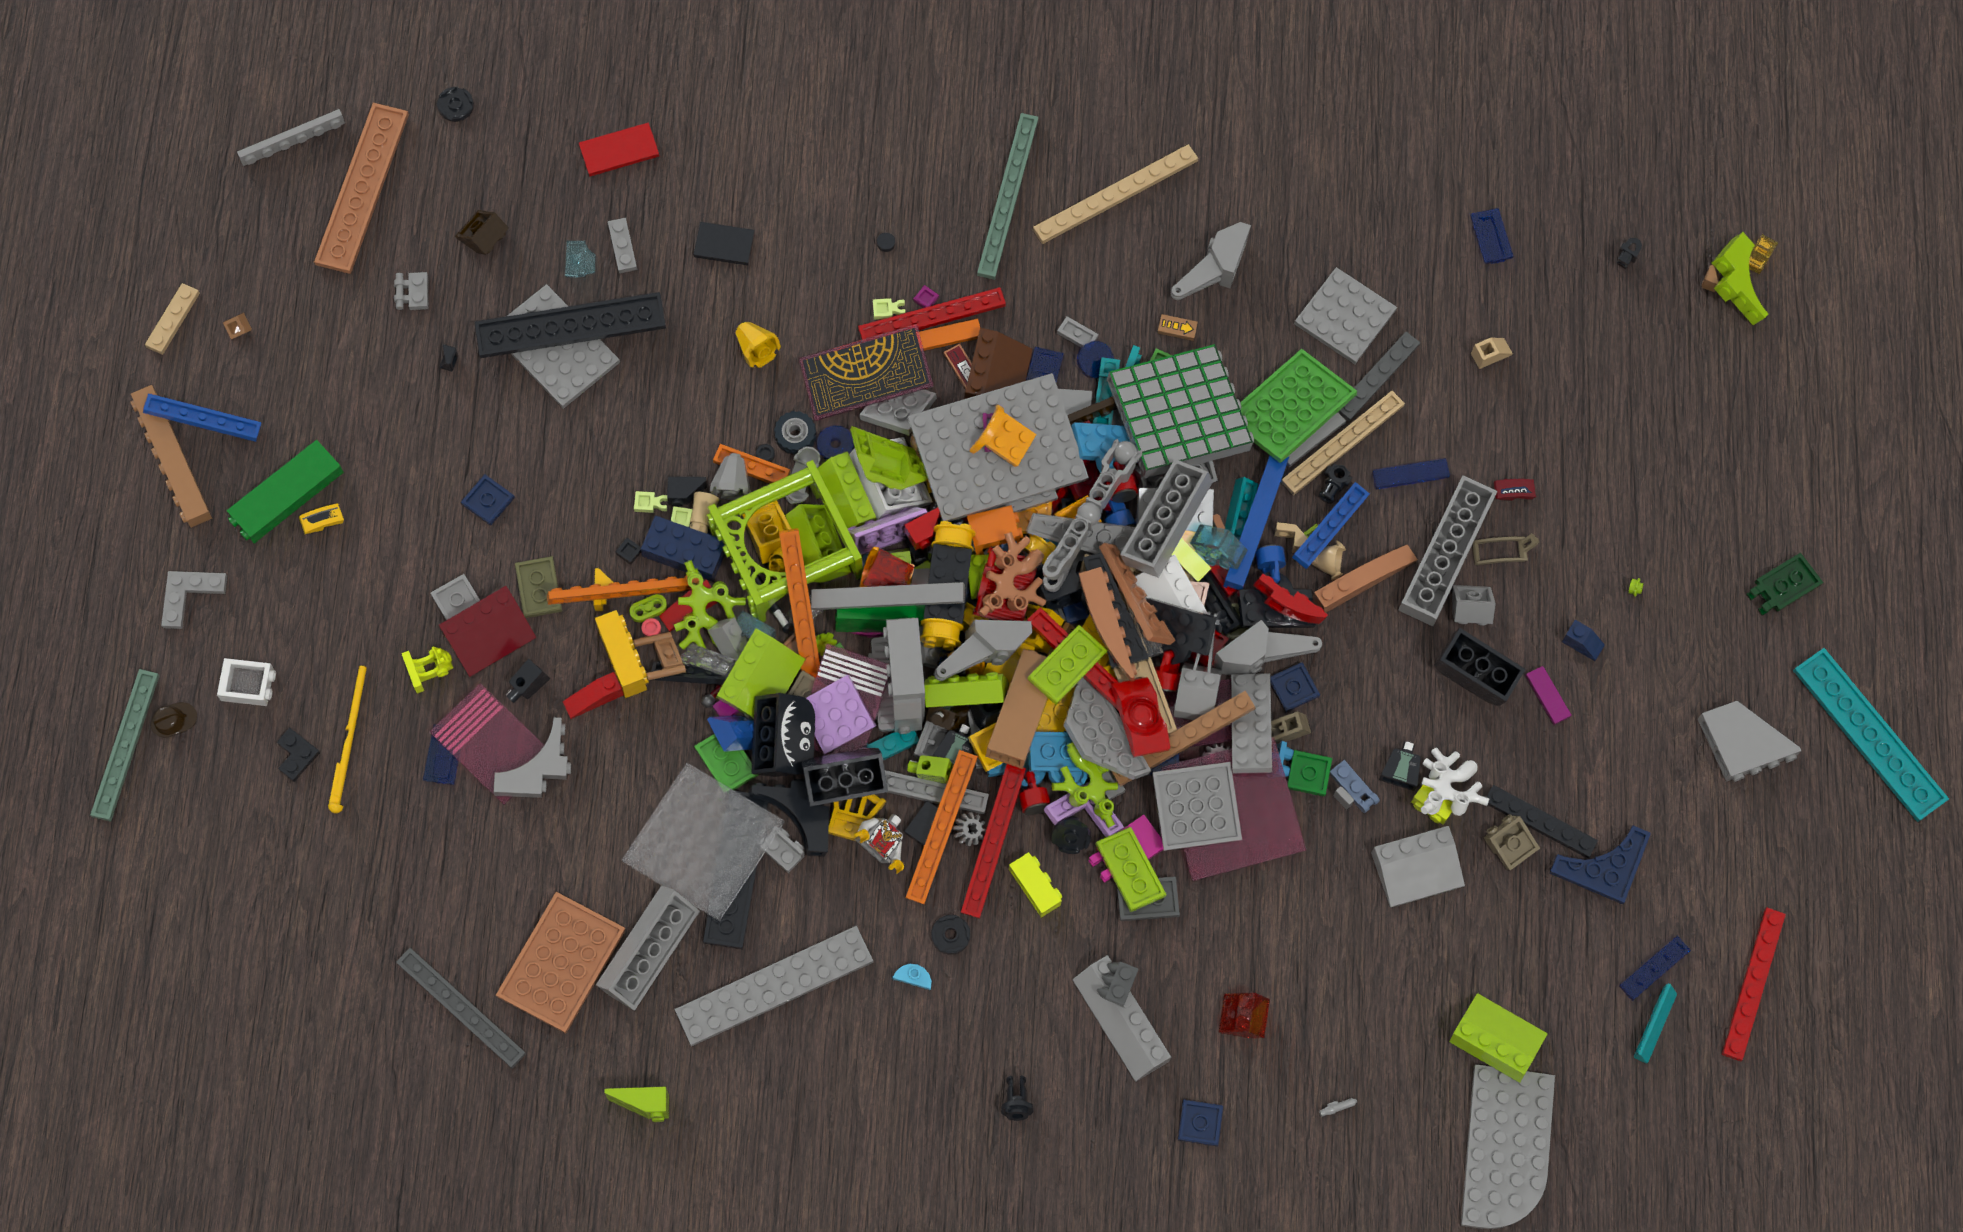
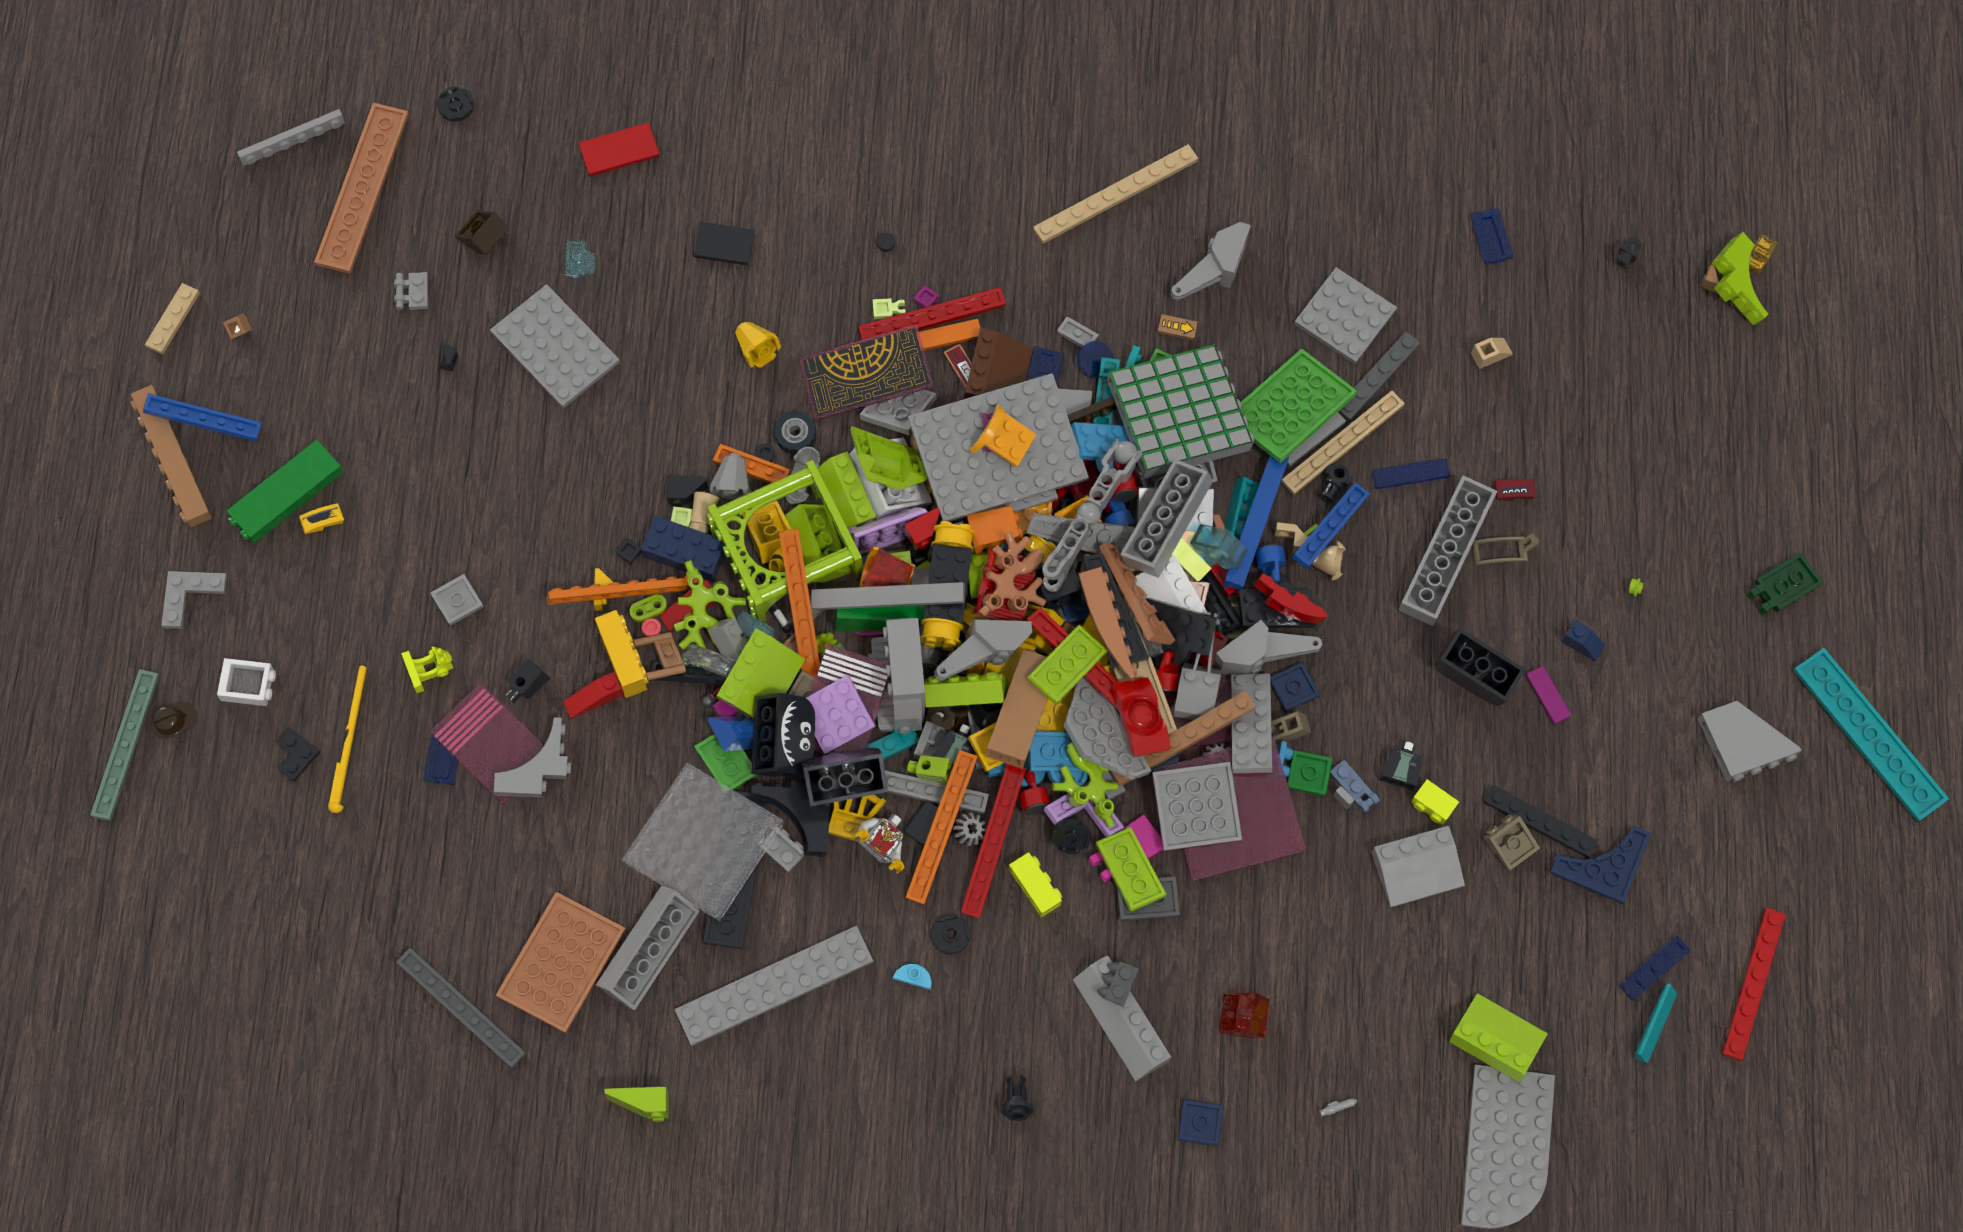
dark red slope [439,586,536,677] -> none
dark blue tile [461,474,515,526] -> none
black plate [475,292,666,358] -> none
olive tile [515,556,562,618] -> none
light grey plate [608,218,637,273] -> none
yellowish green plate [634,491,668,513] -> none
clear blue tile [817,425,854,460] -> none
sand green plate [977,113,1038,280] -> none
nougat slope [1312,544,1418,613] -> none
white plant [1421,748,1489,816] -> none
light grey slope [1452,585,1496,625] -> none

